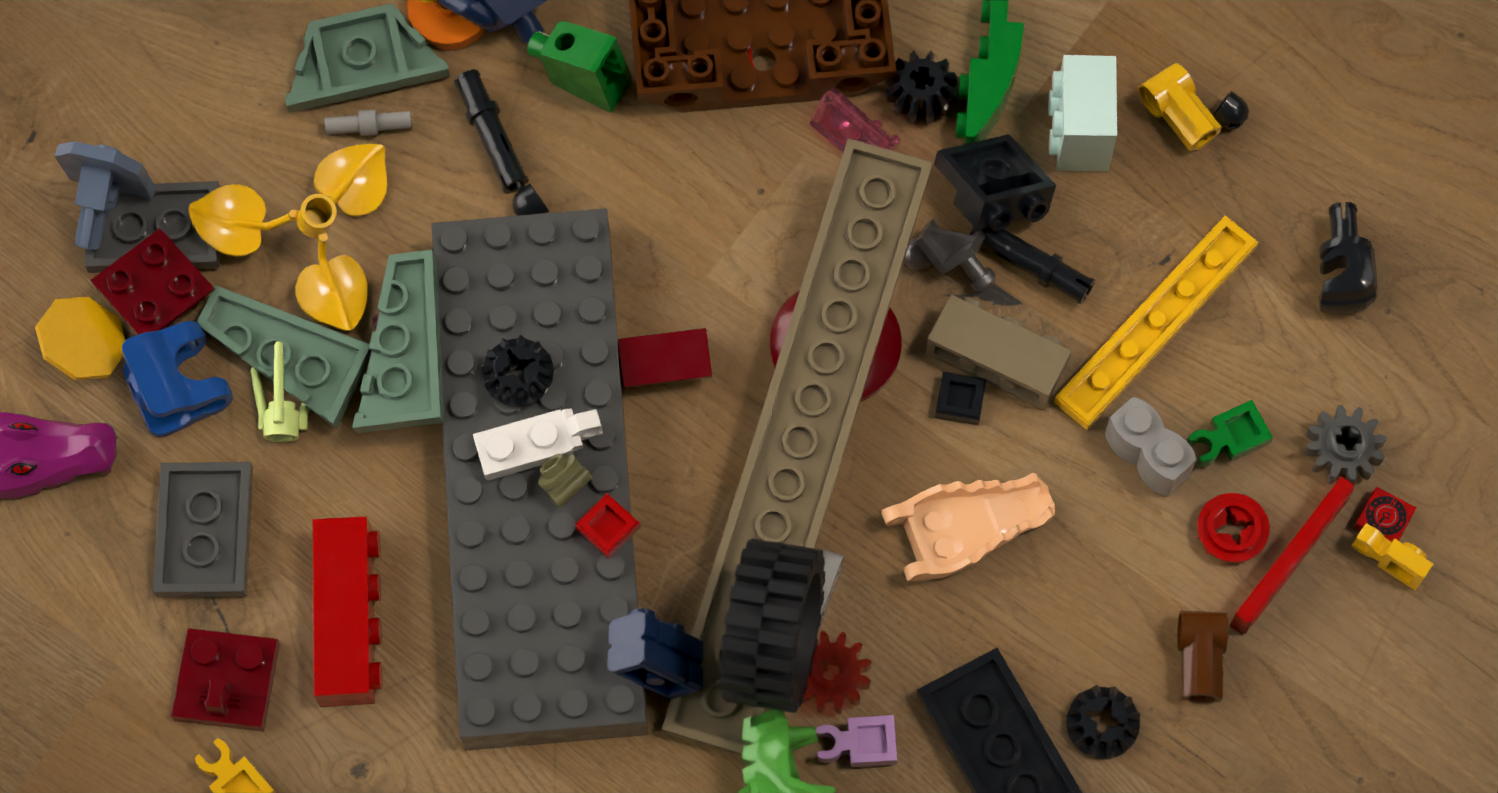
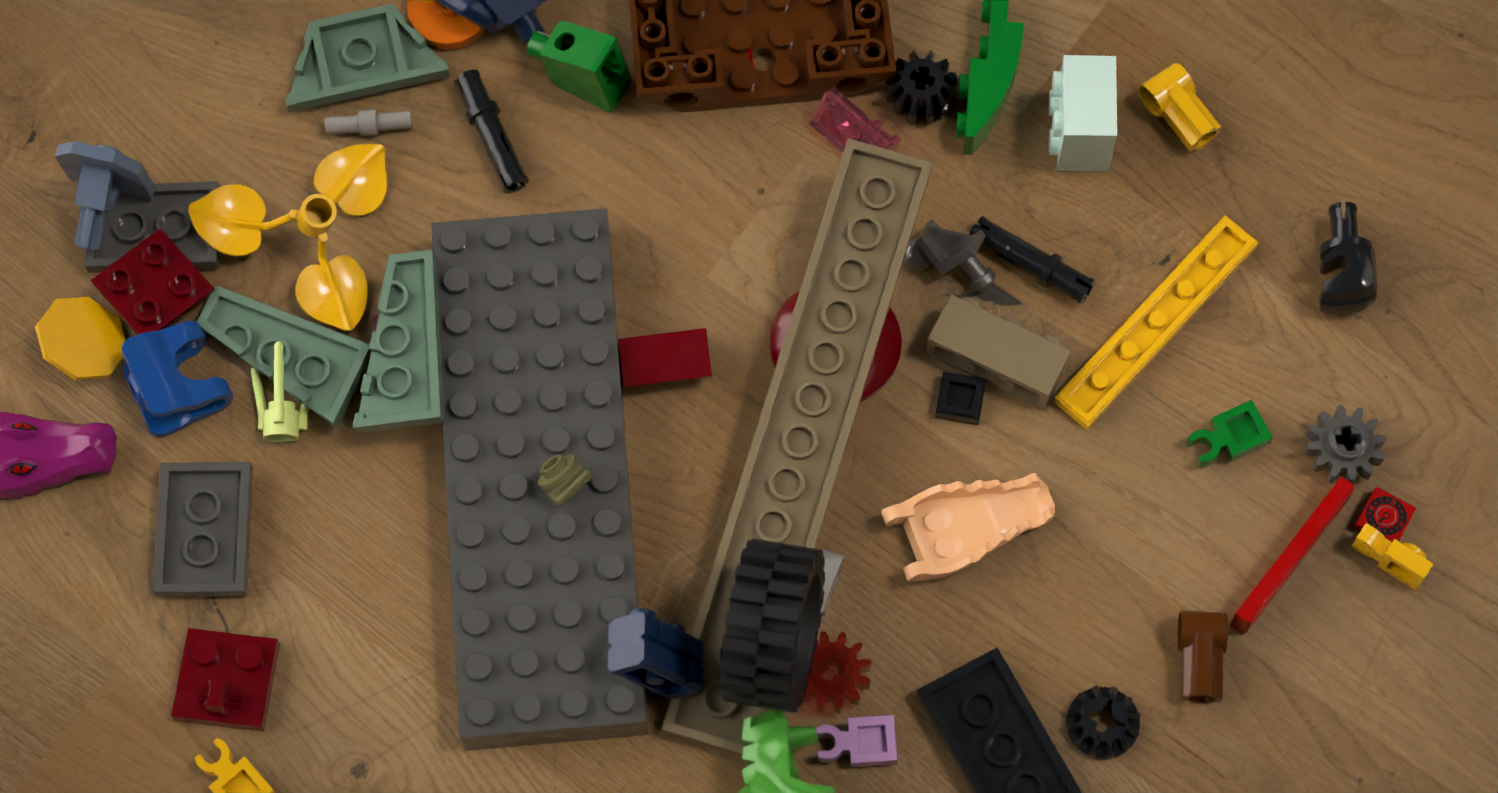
red brick [312,516,383,707] -> none
white hinge [473,408,603,481] -> none
black gear [481,335,554,406] -> none
black hinge [512,183,550,216] -> none
red tile [575,493,641,559] -> none
black plate [934,134,1056,231] -> none
light grey brick [1105,397,1196,497] -> none
red gear [1197,493,1270,564] -> none
black hinge [1213,91,1249,129] -> none

